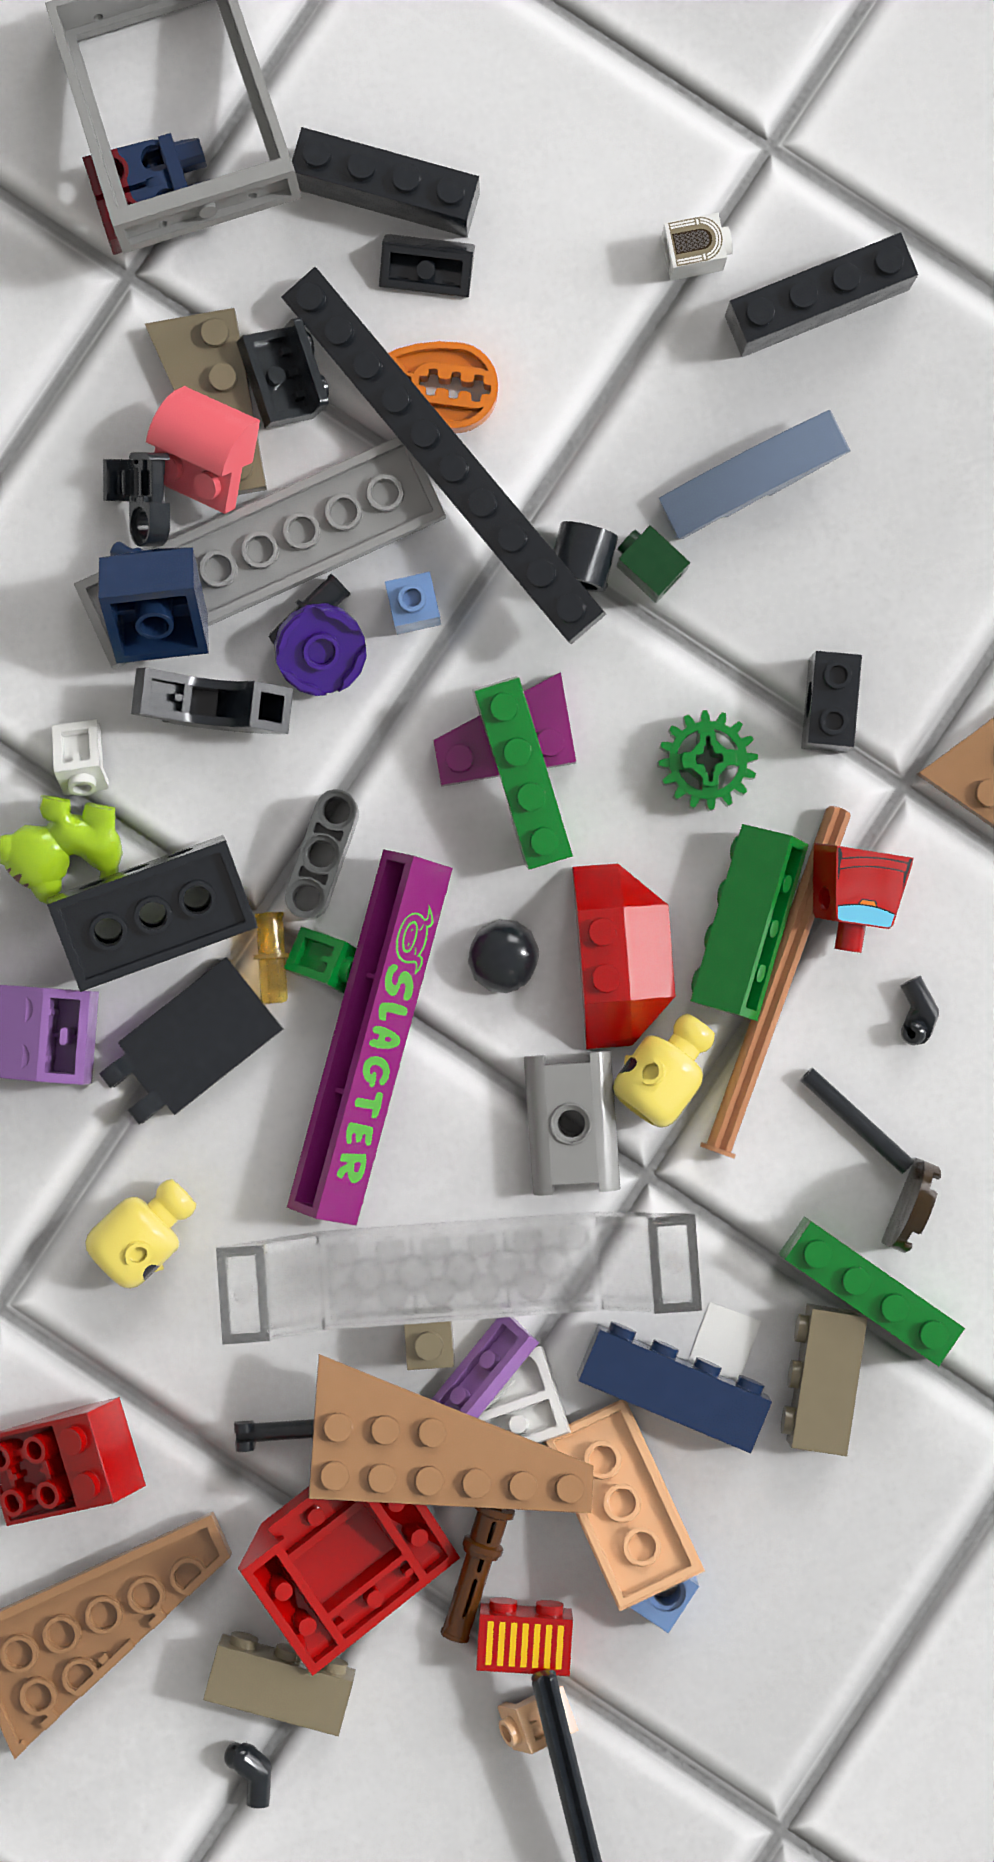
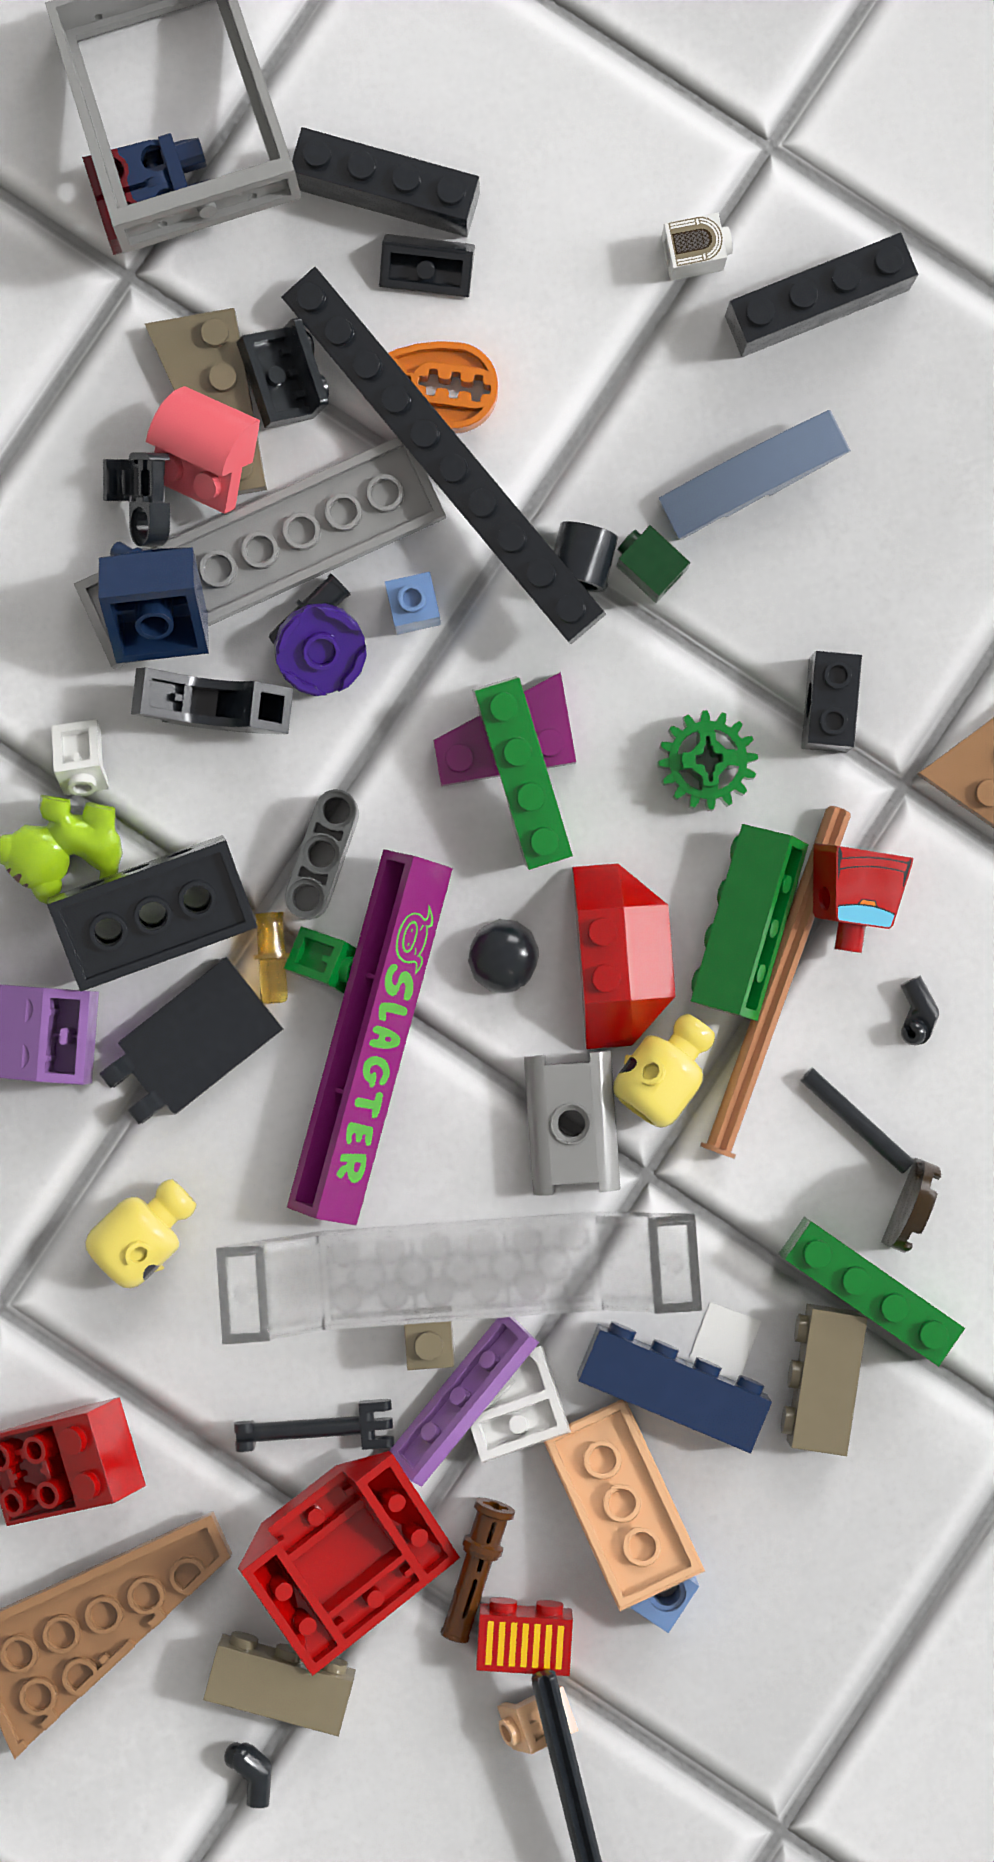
medium nougat wing [308,1354,594,1513] -> none

